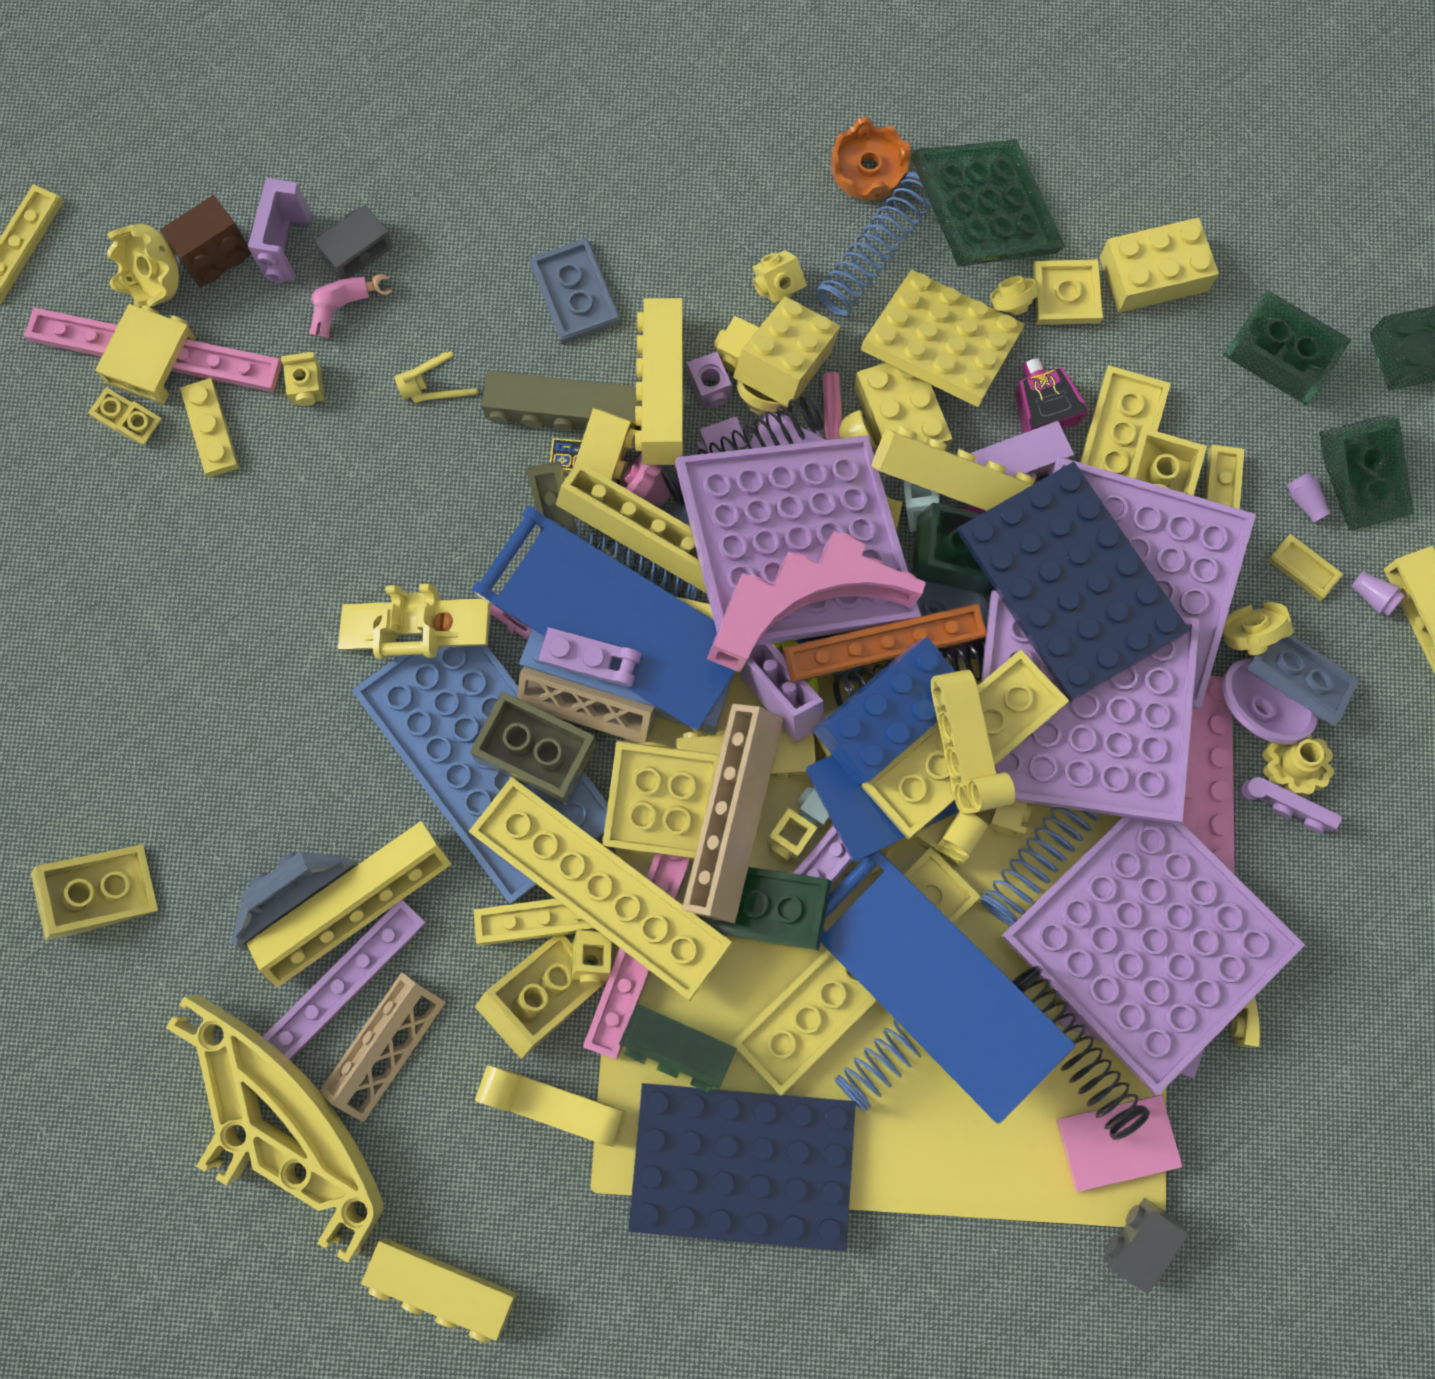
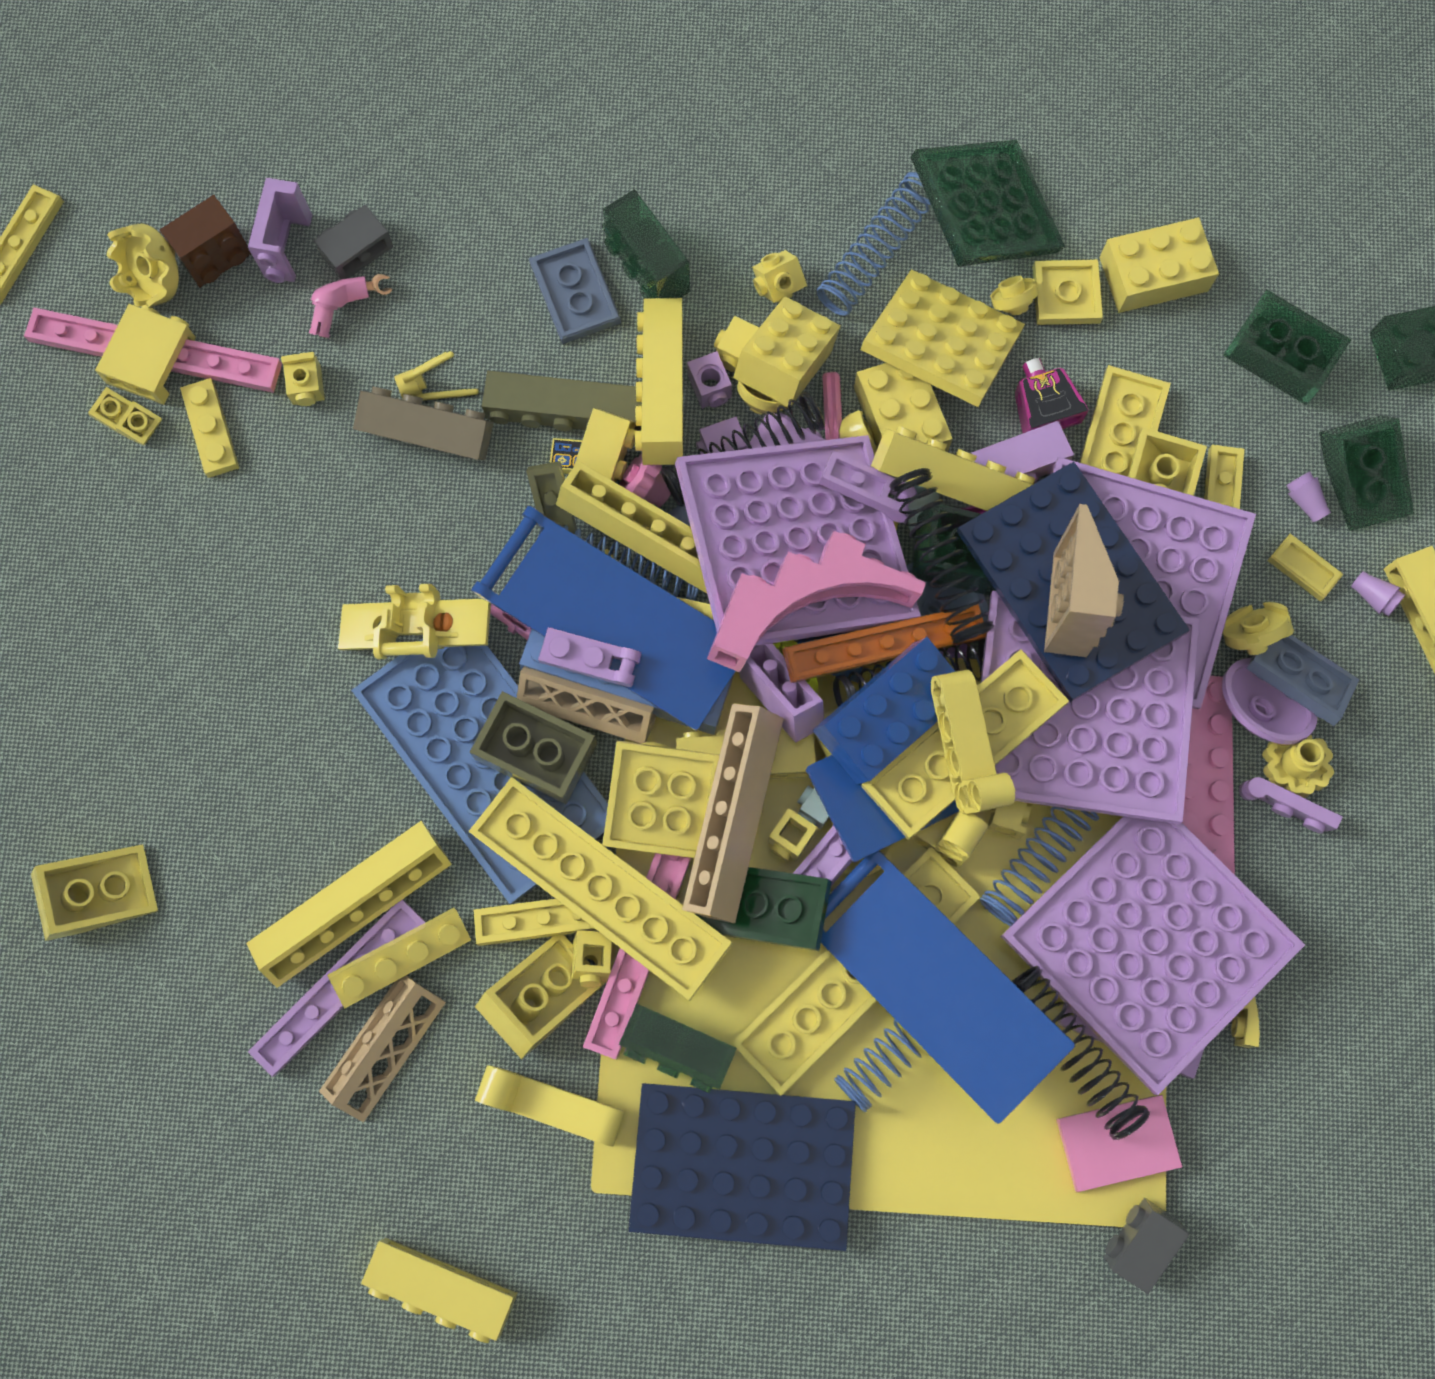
light yellow piece [166,994,383,1263] -> none
sand blue wedge [232,851,357,950] -> none
orange plate [831,117,911,201] -> none
none -> light yellow plate [327,908,471,1009]
none -> dark tan brick [353,386,494,460]
none -> clear green brick [602,189,690,299]
none -> lavender plate [819,450,917,523]
none -> black piece [889,468,994,643]
none -> tan slope [1044,504,1124,657]

